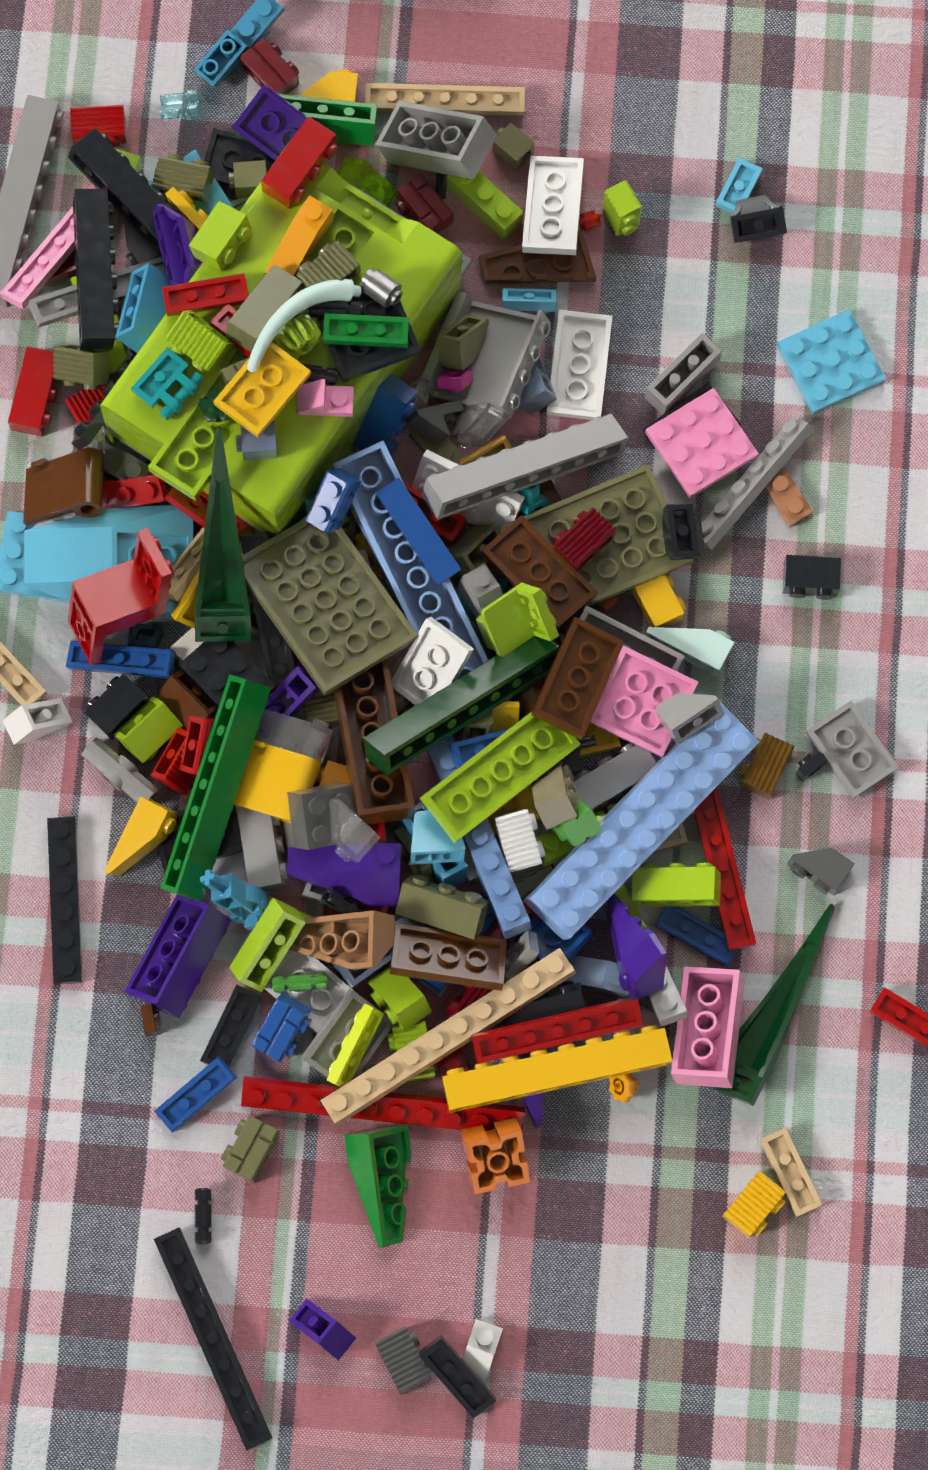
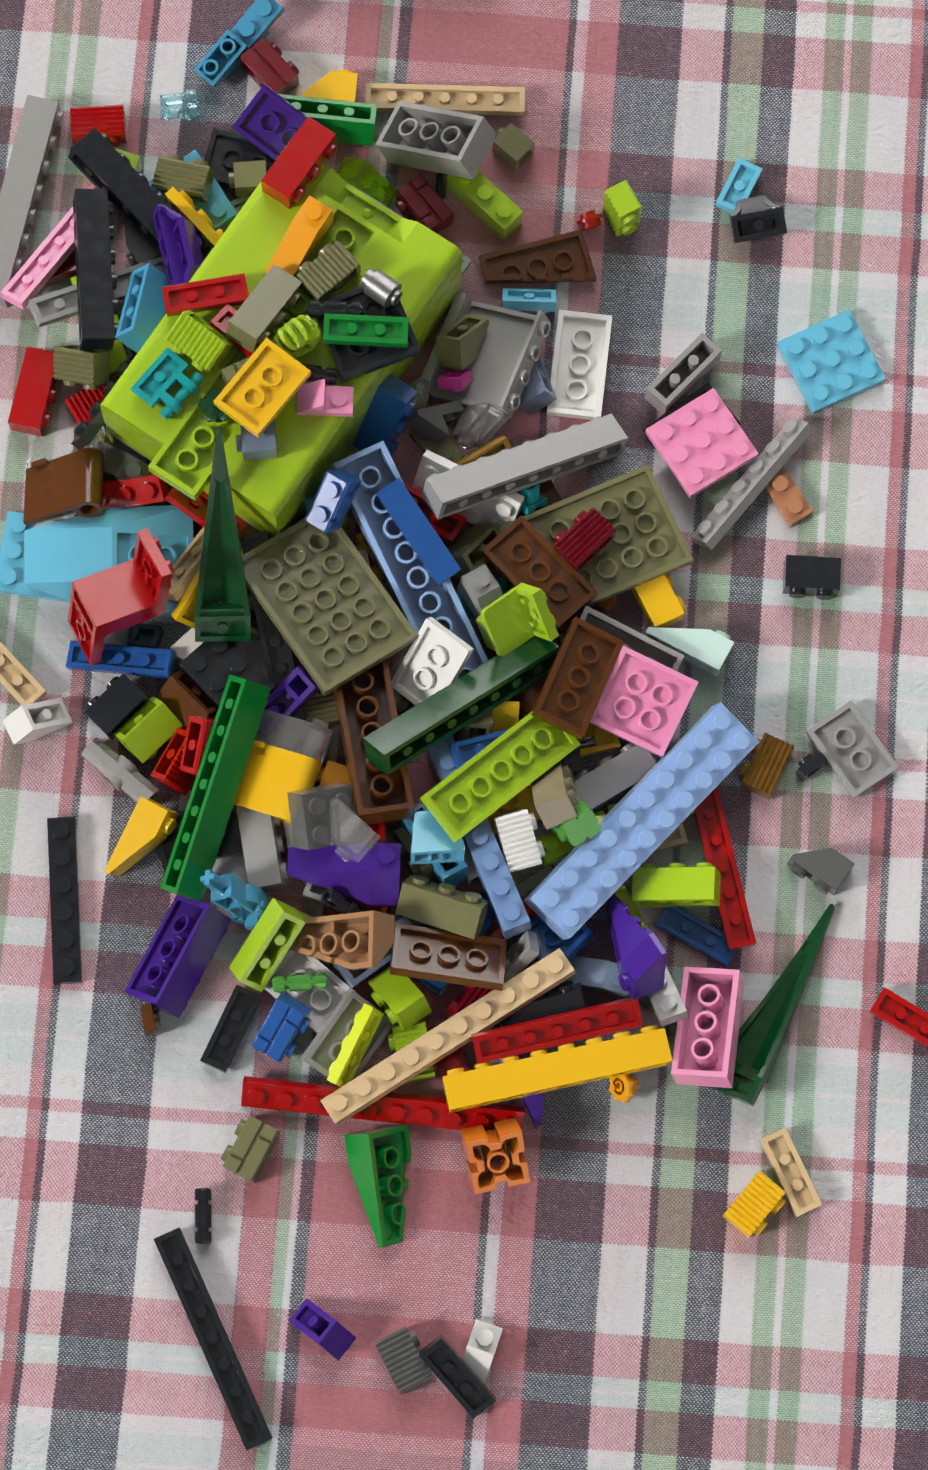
blue tile [154,1056,238,1132] -> none
lime brick [189,201,252,272] -> none
light aqua animal [247,279,361,373] -> none
white plate [522,156,584,255] -> none
light grey slope [654,693,724,745] -> none
black slope [662,504,705,560] -> none

